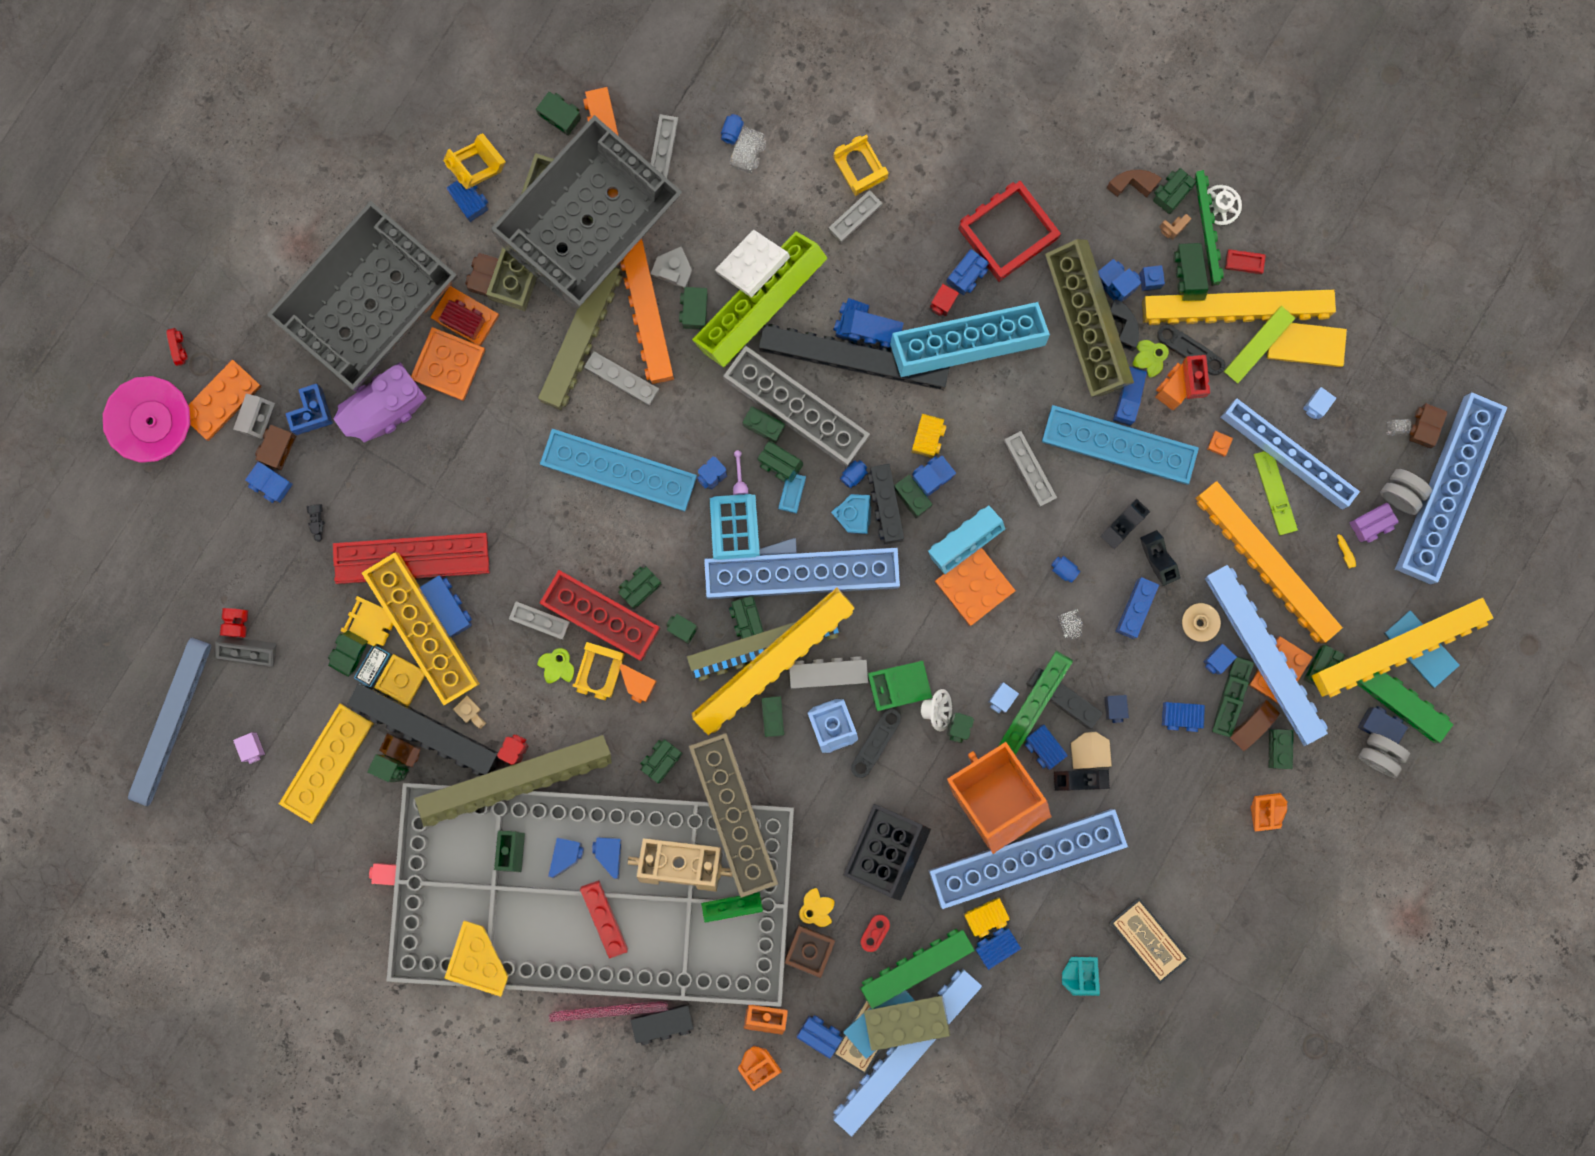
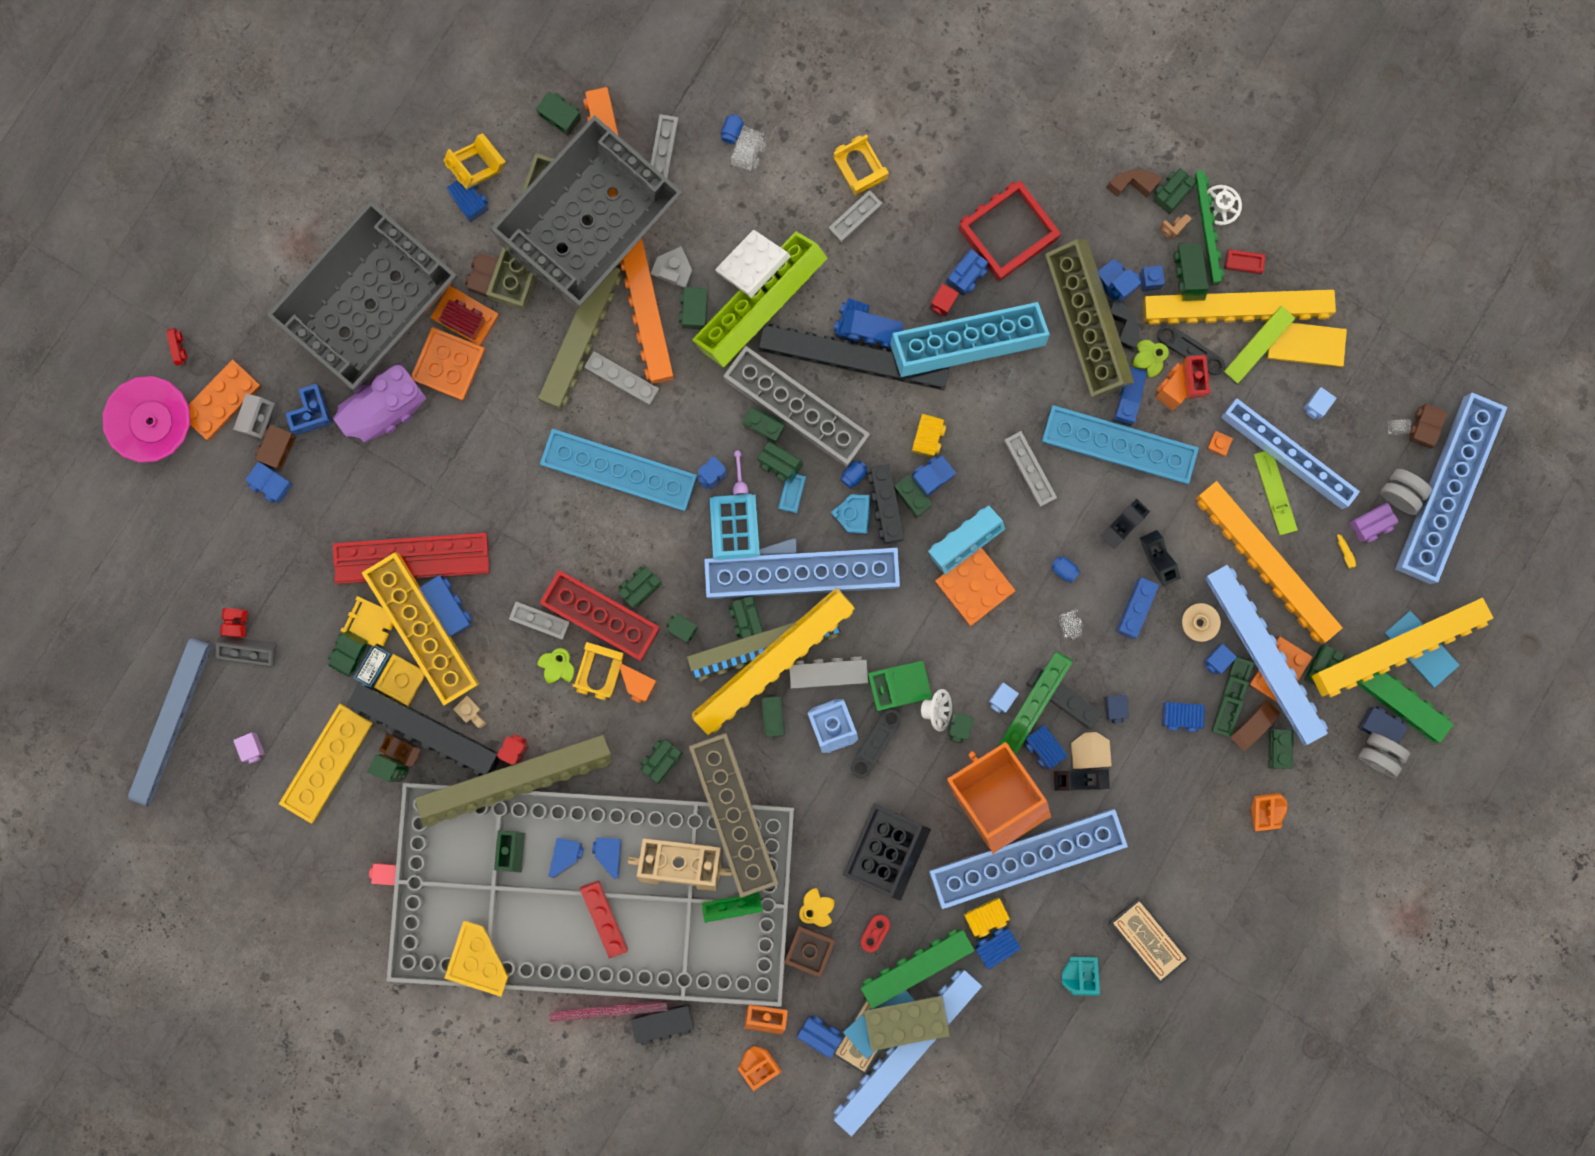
black piece [307,504,325,542] -> none

